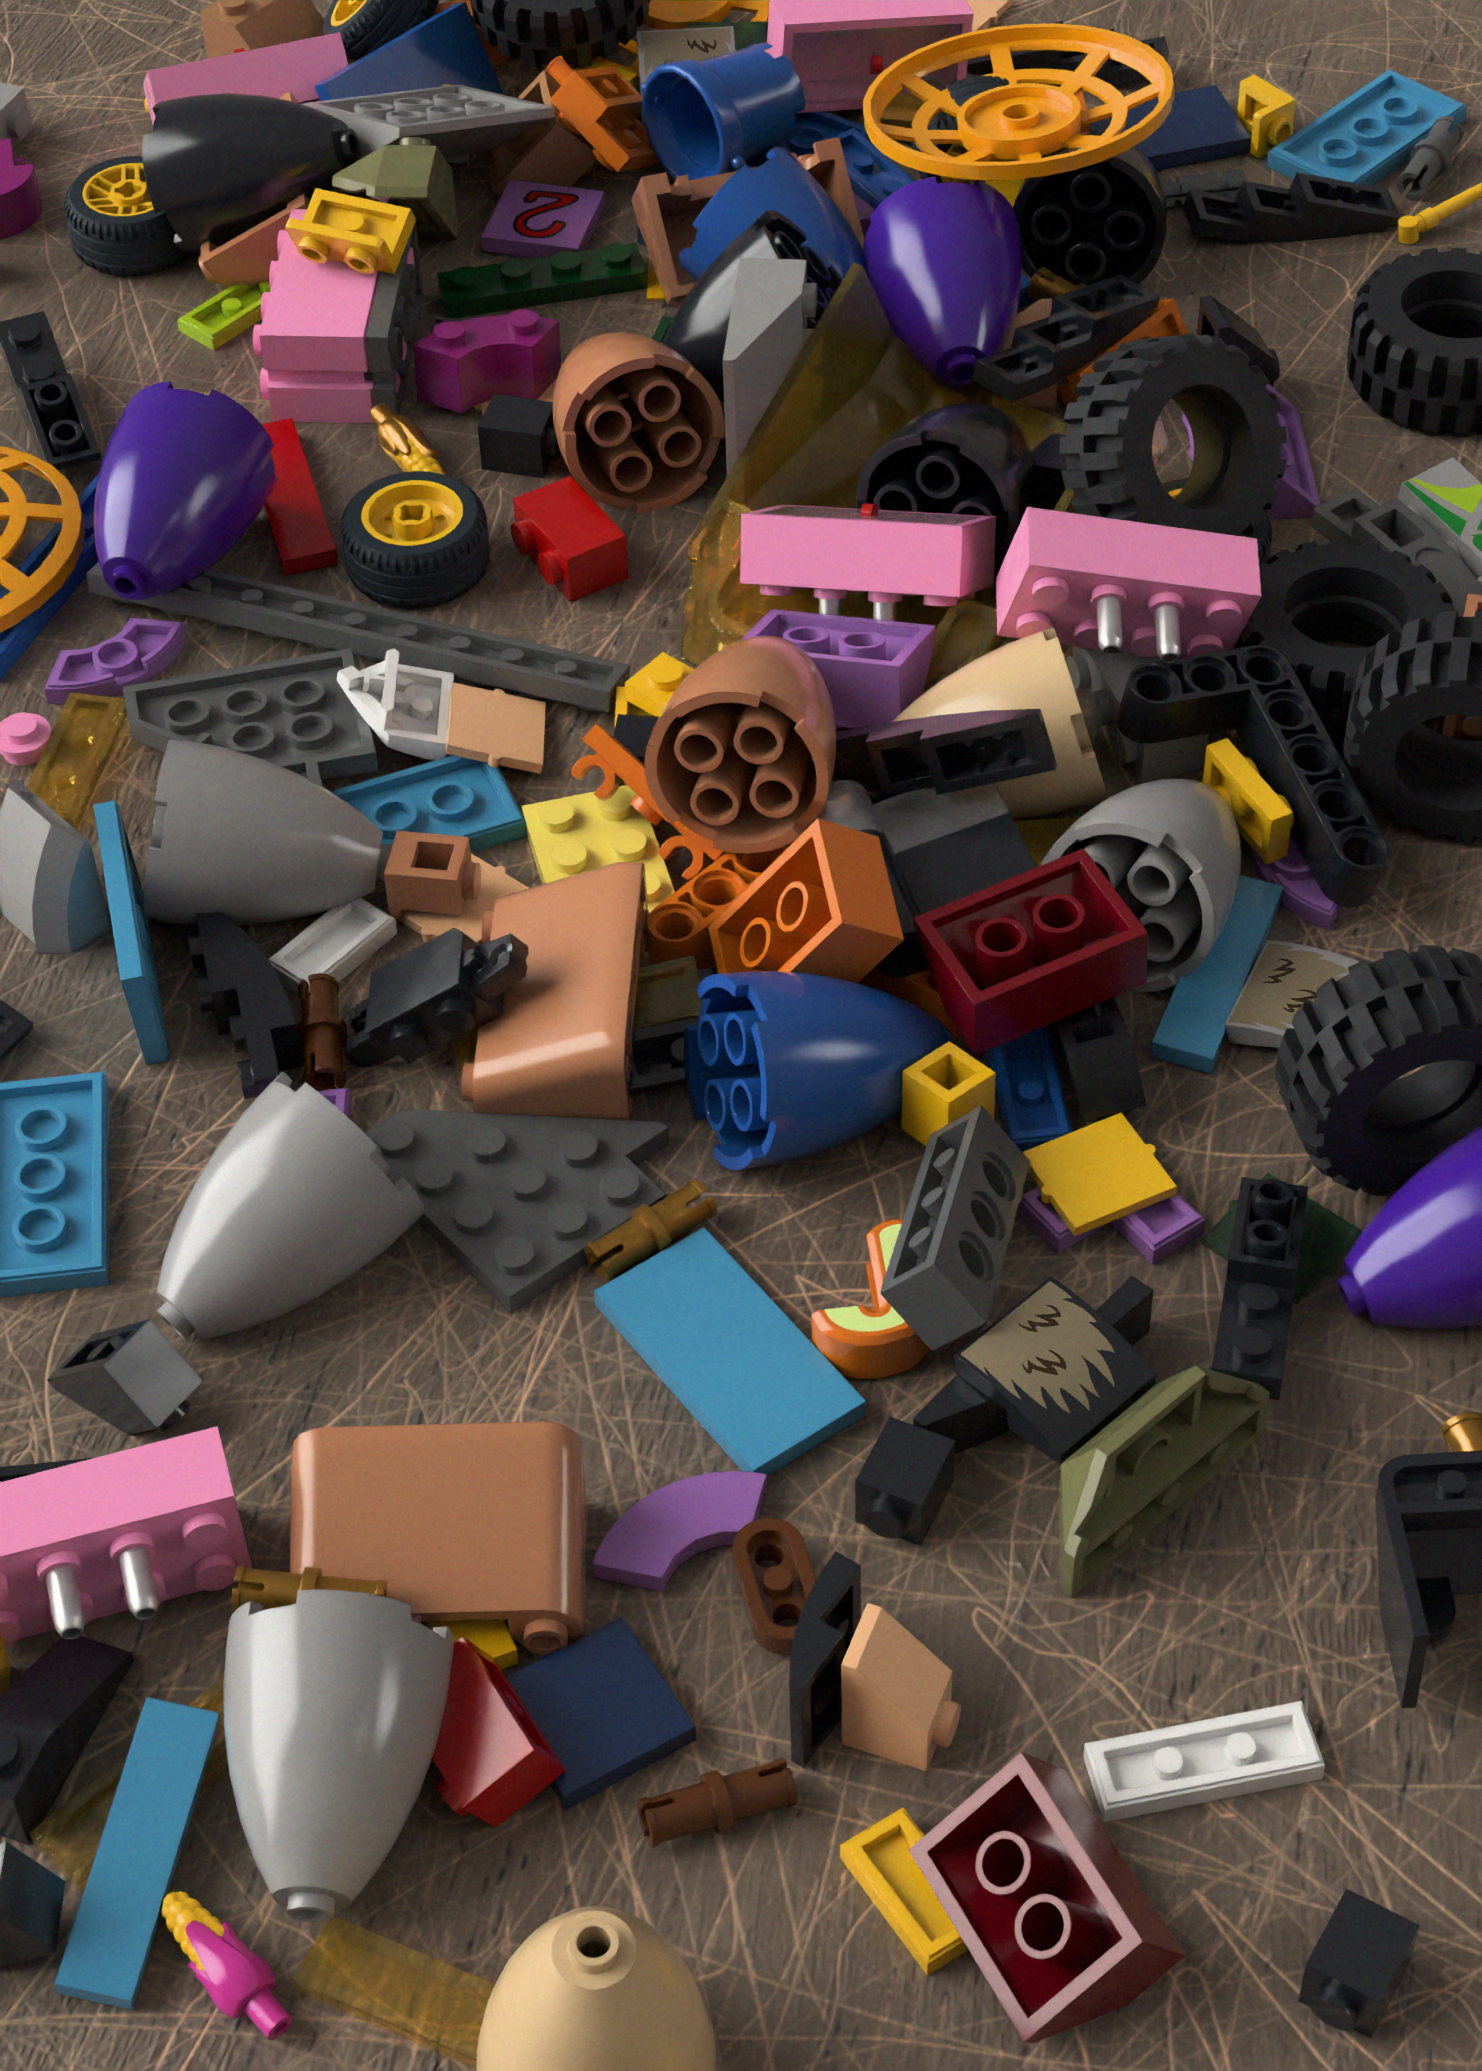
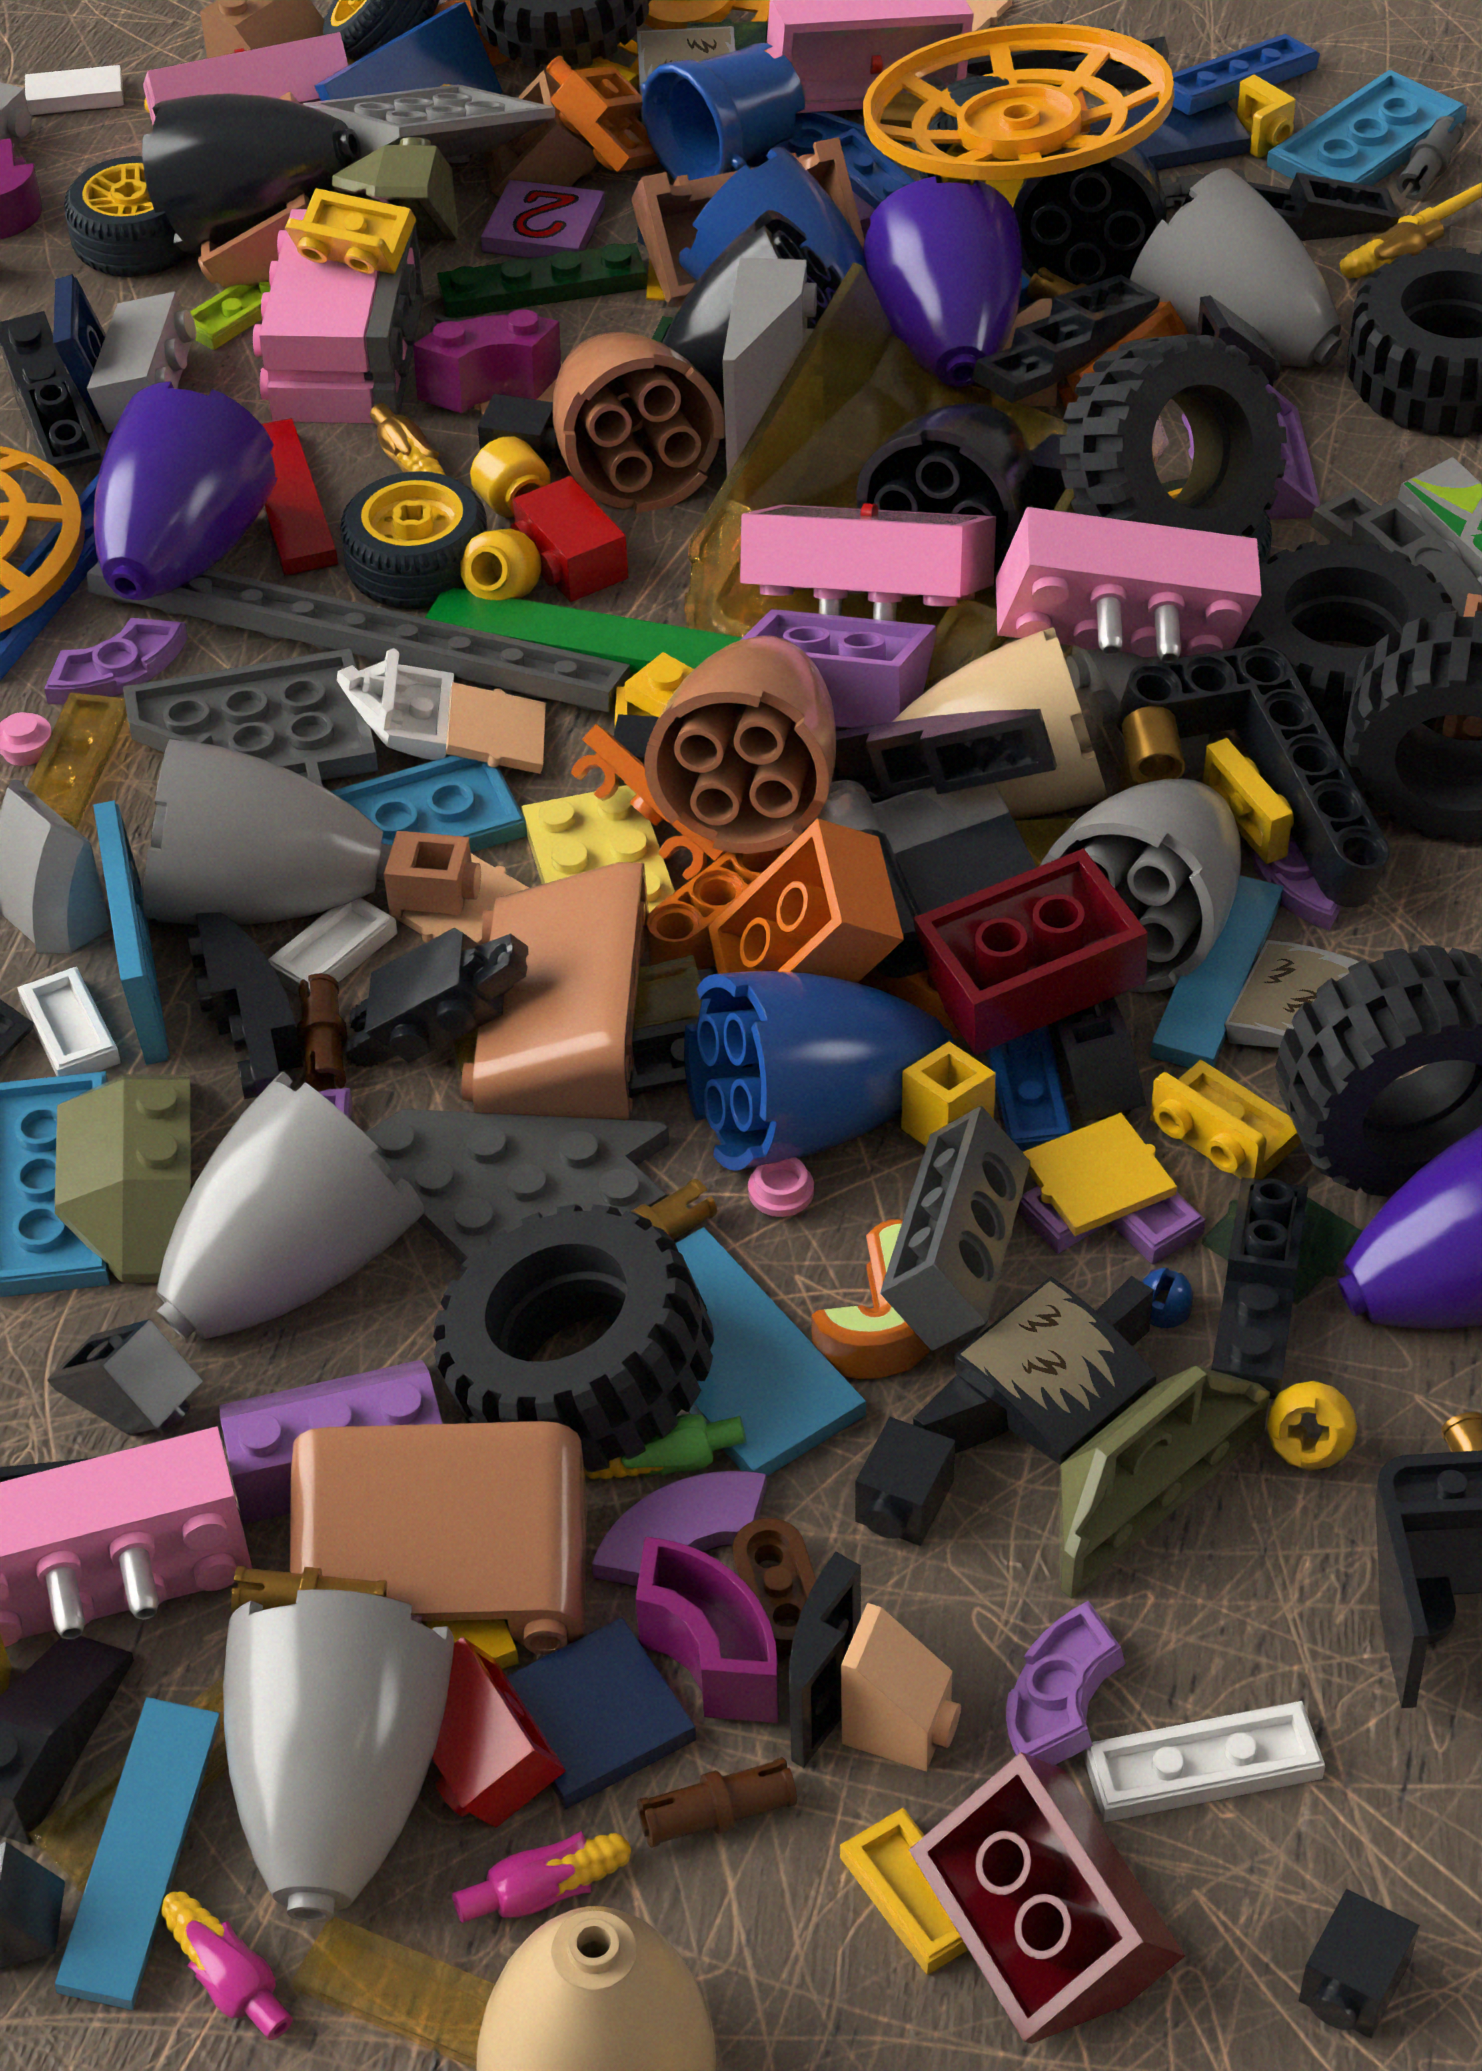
none -> white tile [17,966,121,1076]
none -> white tile [25,65,124,116]
none -> dark blue tile [53,274,106,424]
none -> olive wedge [55,1074,191,1283]
none -> light grey brick [87,291,196,433]
none -> medium lavender slope [219,1360,442,1524]
none -> green tile [425,588,743,674]
none -> black tyre [433,1204,714,1473]
none -> dark pink piece [452,1831,631,1923]
none -> yellow head [460,528,542,600]
none -> yellow head [470,436,551,518]
none -> bright green piece [584,1414,747,1479]
none -> magenta brick [635,1537,779,1723]
none -> bright pink plate [748,1157,814,1217]
none -> medium lavender tile [1006,1601,1126,1765]
none -> pearl gold piece [1117,706,1185,794]
none -> light grey cylinder [1130,168,1342,368]
none -> blue hinge [1142,1267,1193,1328]
none -> yellow bracket [1150,1059,1302,1180]
none -> blue tile [1157,34,1320,115]
none -> yellow piece [1266,1380,1357,1471]
none -> pearl gold piece [1339,219,1444,279]

